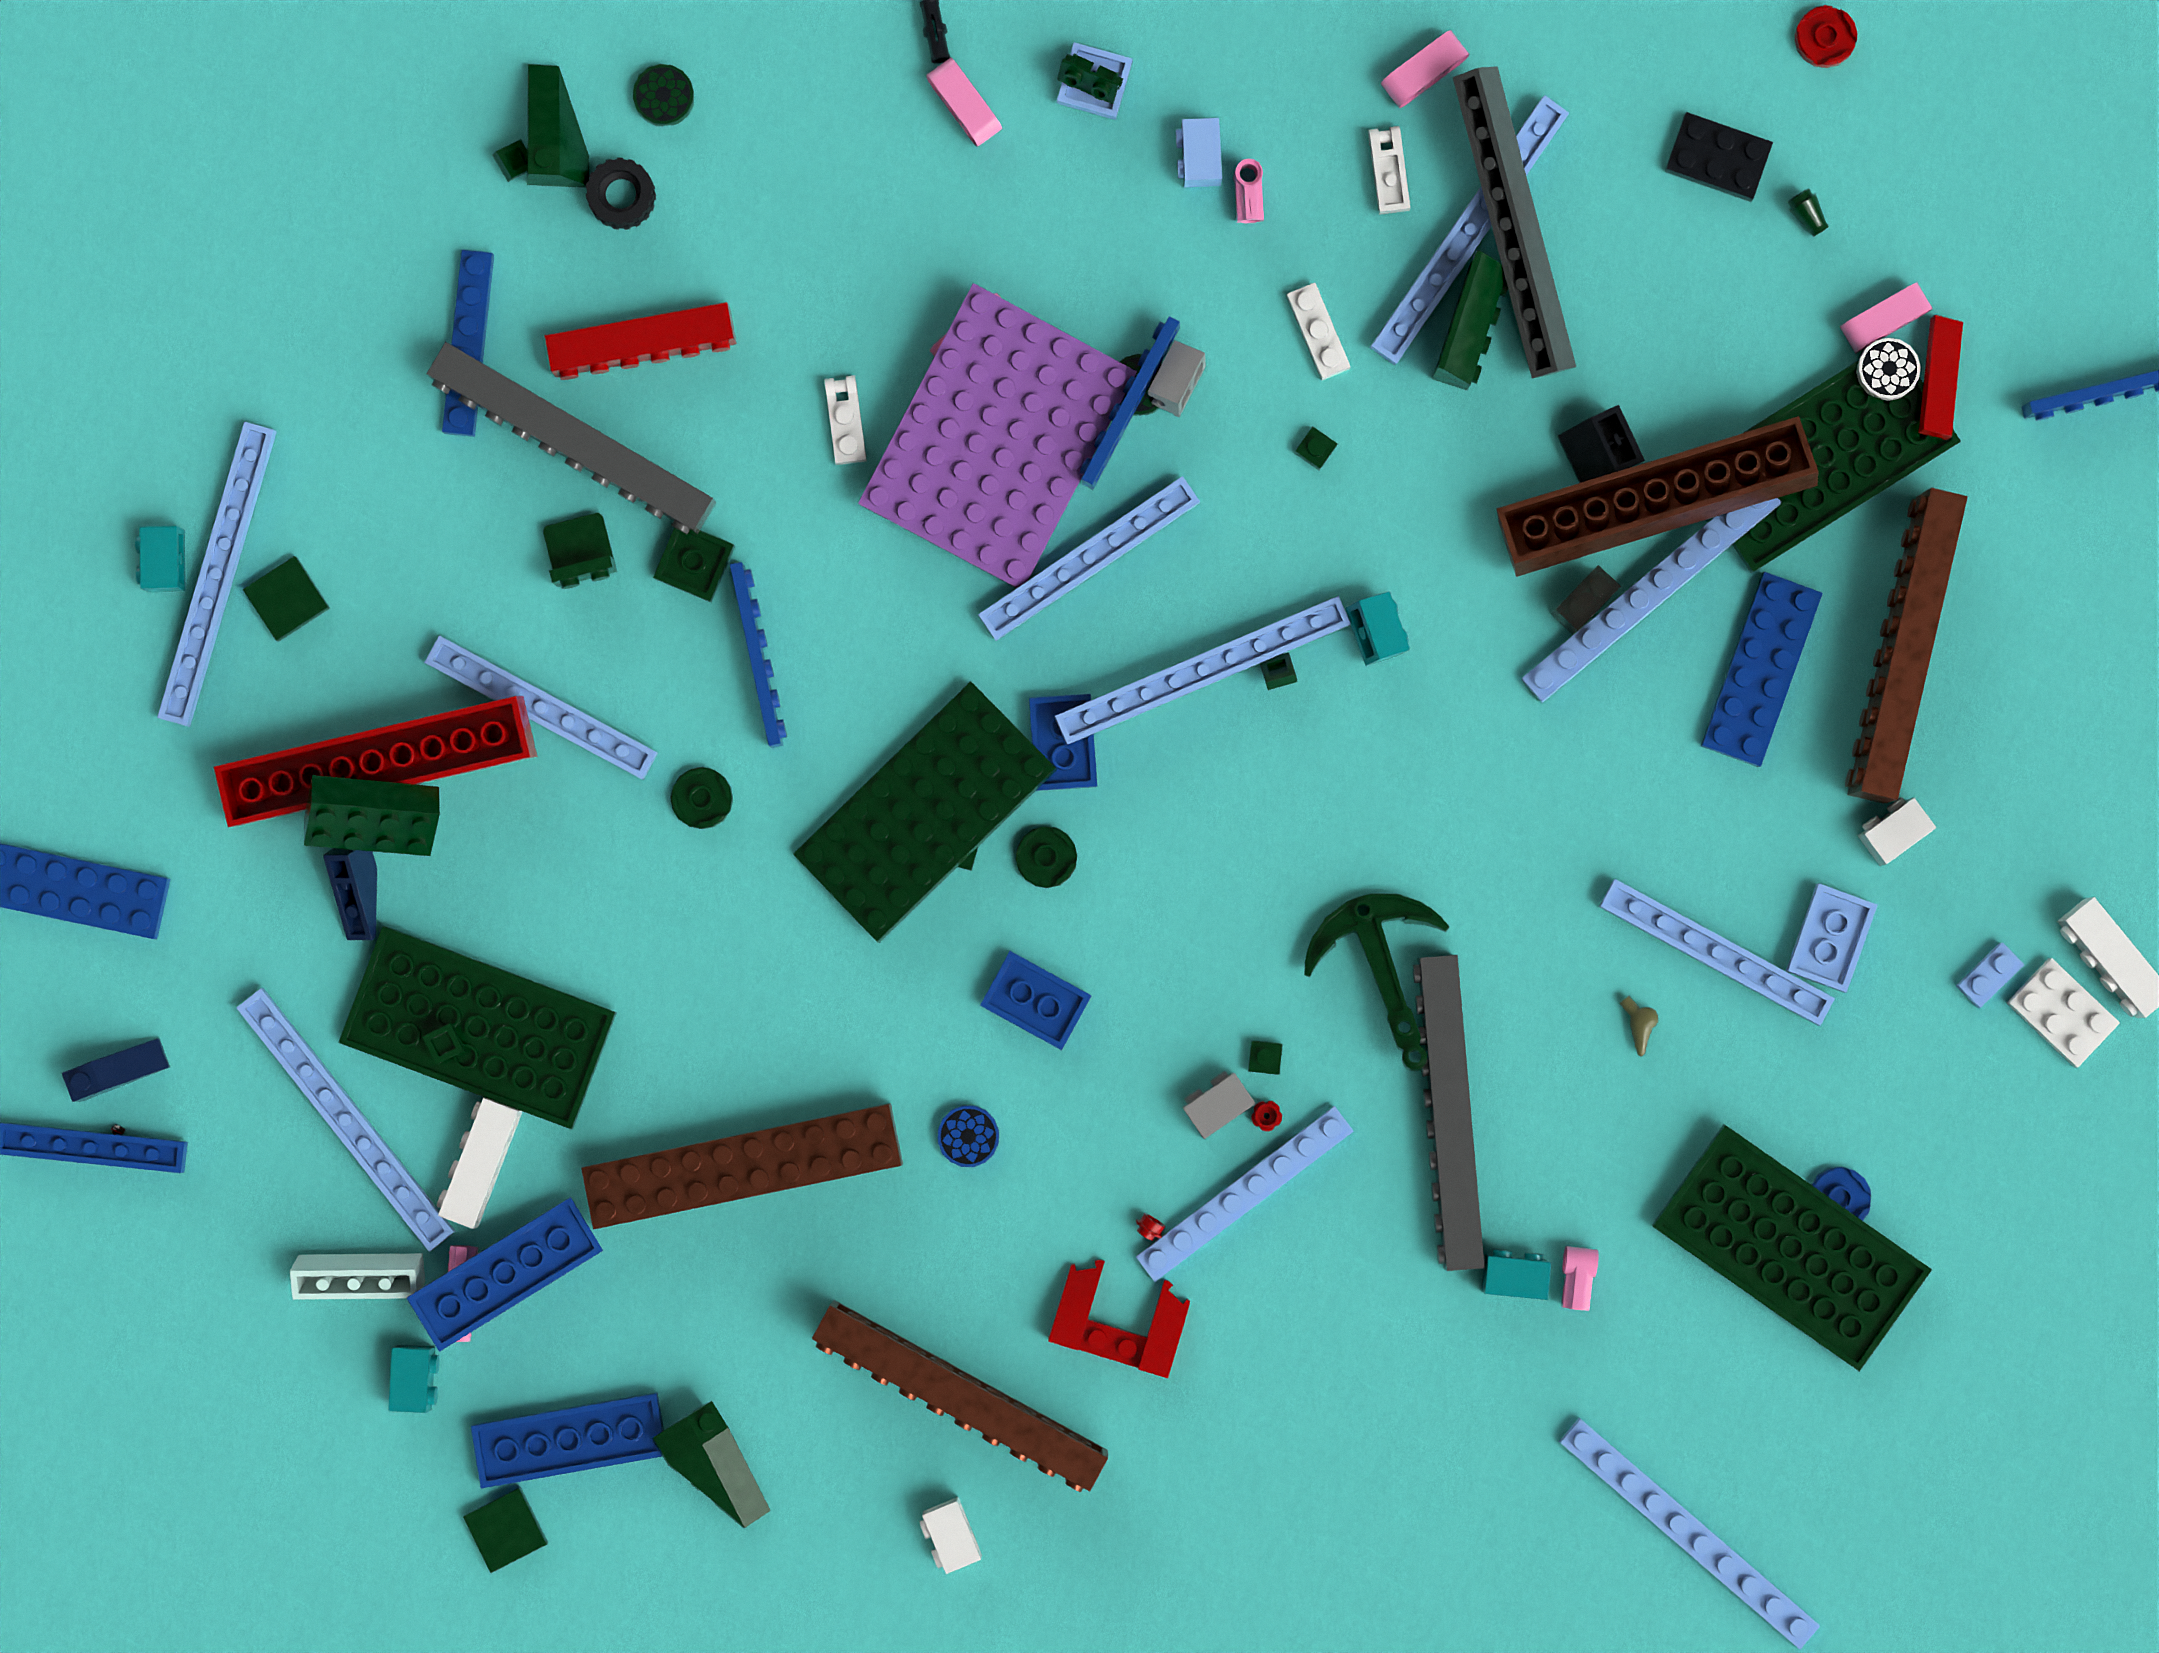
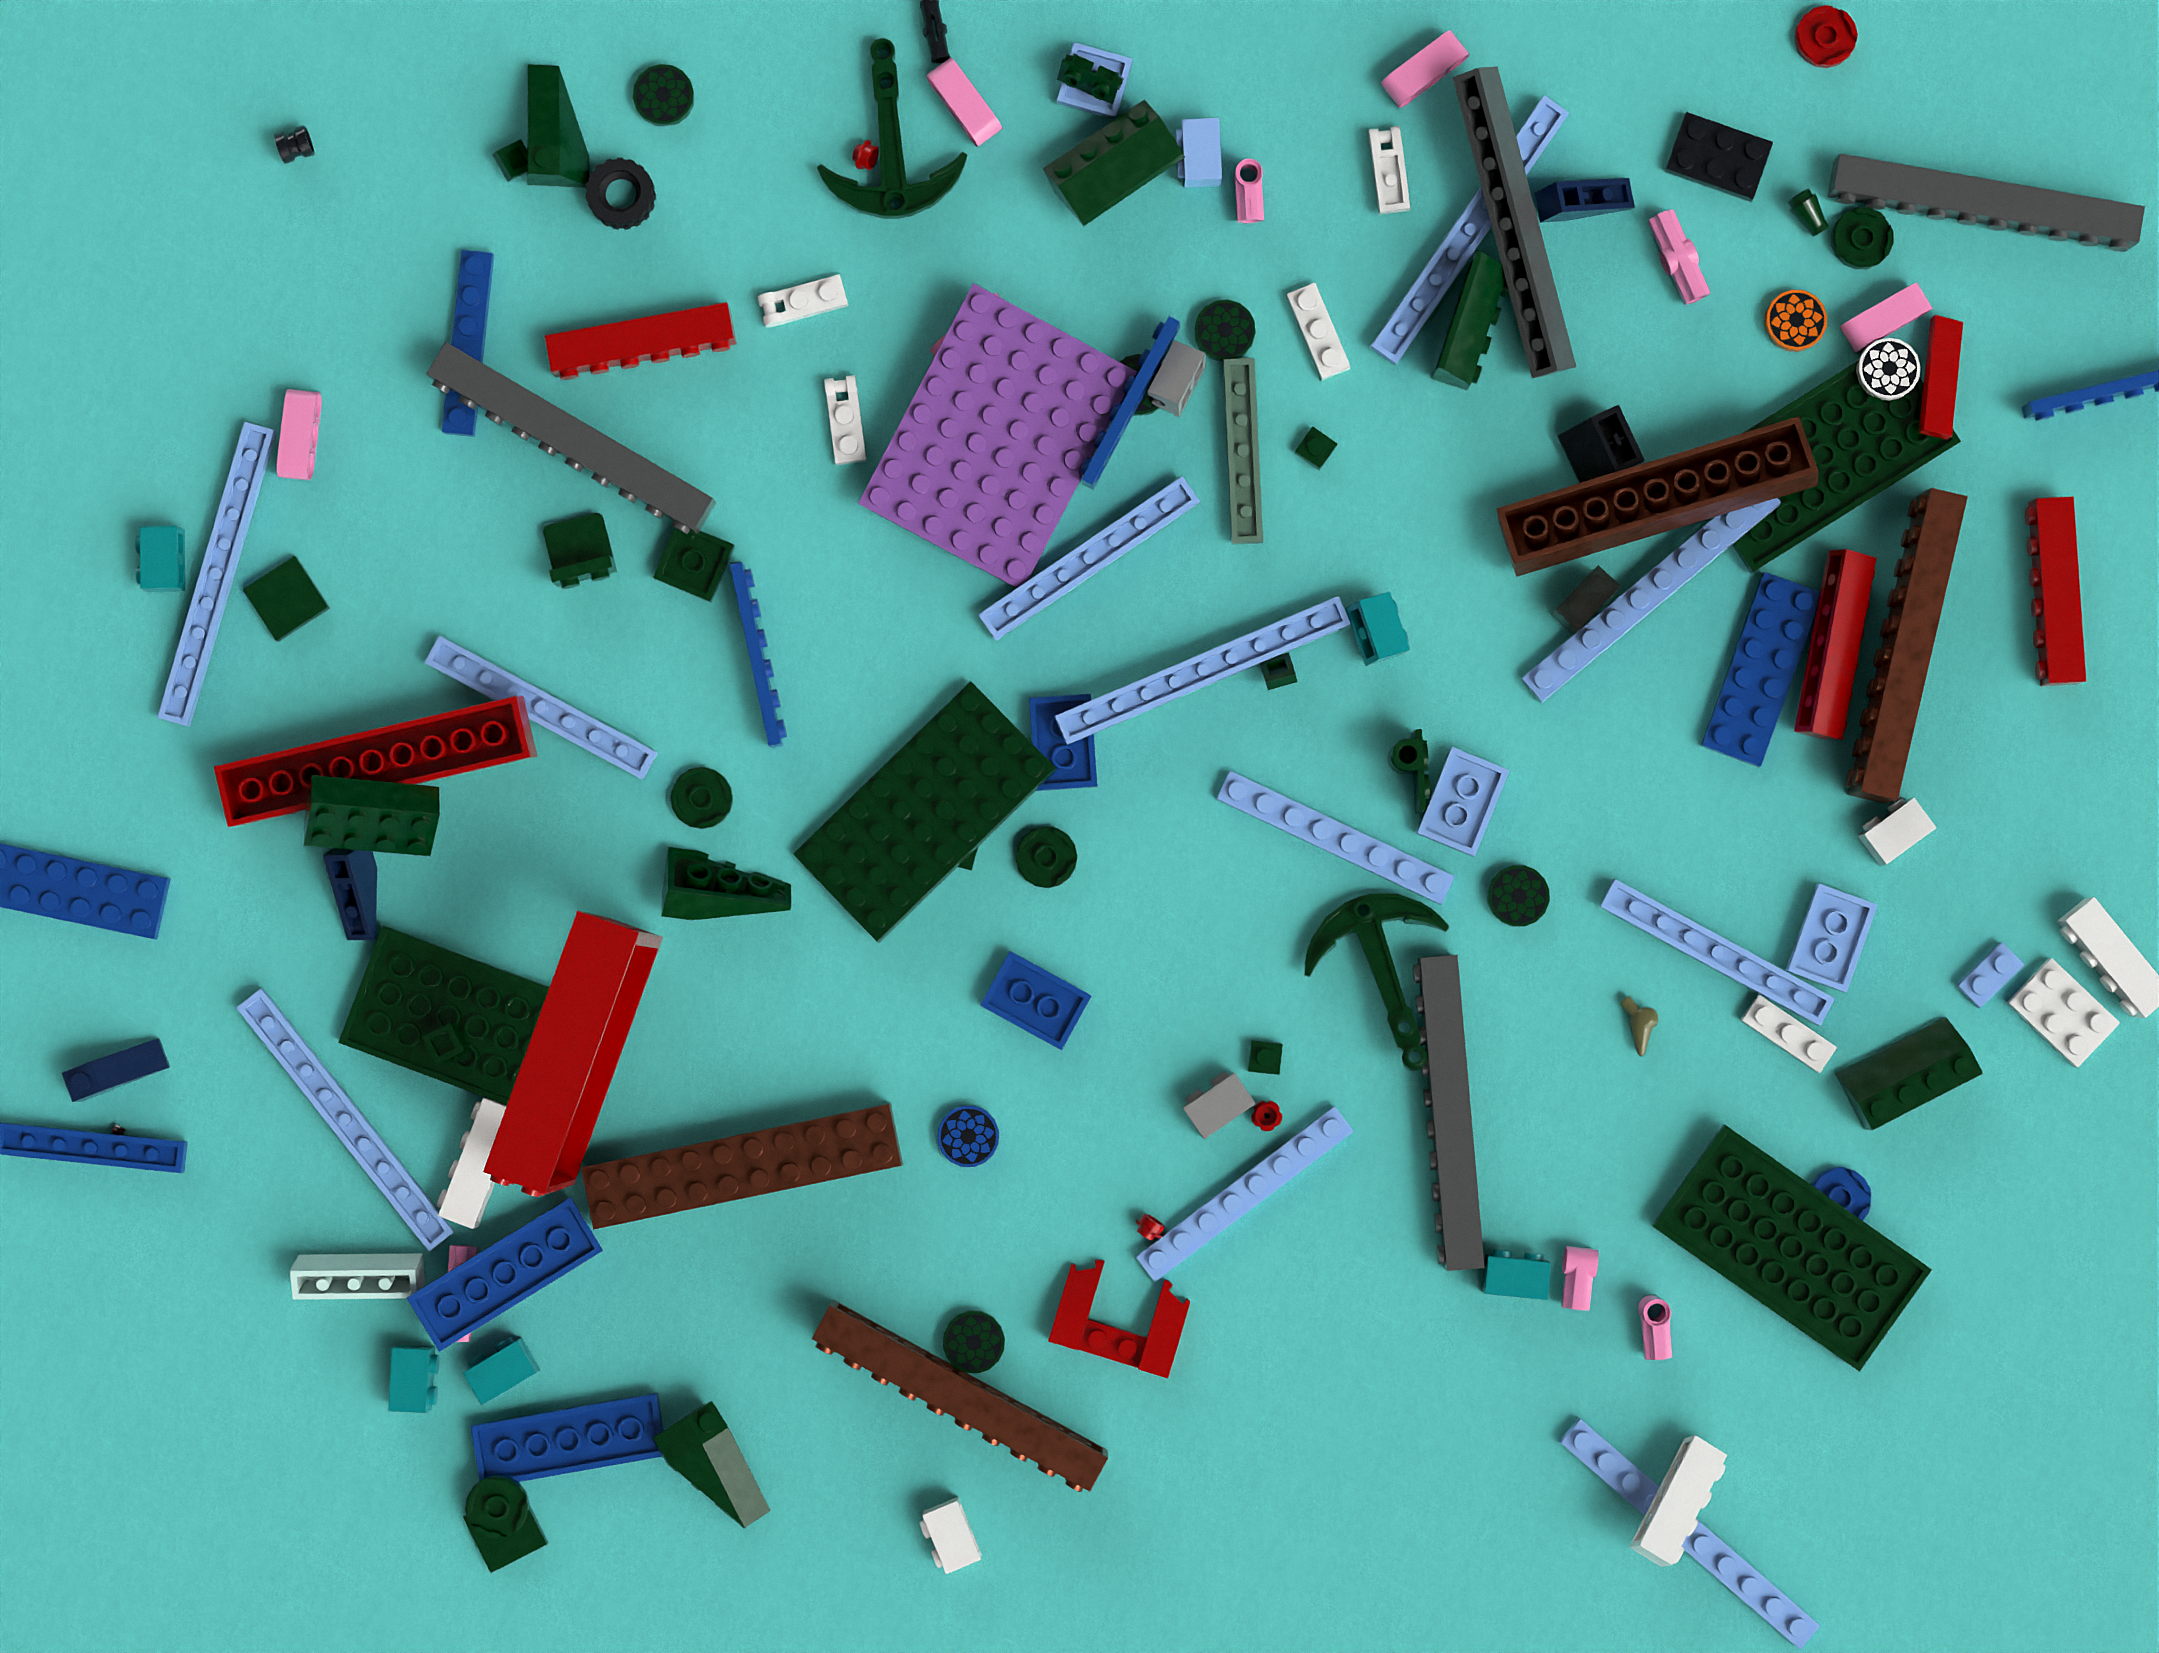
none -> black wheel [274,125,315,164]
none -> bright pink beam [277,389,322,480]
none -> teal brick [463,1337,540,1406]
none -> dark green tile [465,1474,530,1539]
none -> red door [483,910,663,1197]
none -> dark green wedge [661,847,791,920]
none -> white plate [757,274,849,327]
none -> dark green piece [817,38,968,219]
none -> red plate [852,140,879,170]
none -> tile [943,1310,1005,1374]
none -> dark green slope [1043,100,1185,227]
none -> tile [1194,299,1256,361]
none -> light blue plate [1217,771,1455,905]
none -> sand green plate [1223,358,1263,545]
none -> dark green piece [1387,729,1430,813]
none -> light blue plate [1416,747,1510,857]
none -> tile [1487,865,1550,927]
none -> dark blue slope [1534,178,1635,223]
none -> white brick [1629,1435,1727,1567]
none -> bright pink piece [1638,1295,1672,1360]
none -> bright pink piece [1648,209,1710,305]
none -> white plate [1740,995,1837,1073]
none -> tile [1764,289,1827,352]
none -> red brick [1794,549,1877,740]
none -> dark grey brick [1828,154,2145,252]
none -> dark green tile [1831,207,1894,270]
none -> dark green slope [1835,1017,1983,1130]
none -> red brick [2025,496,2086,686]

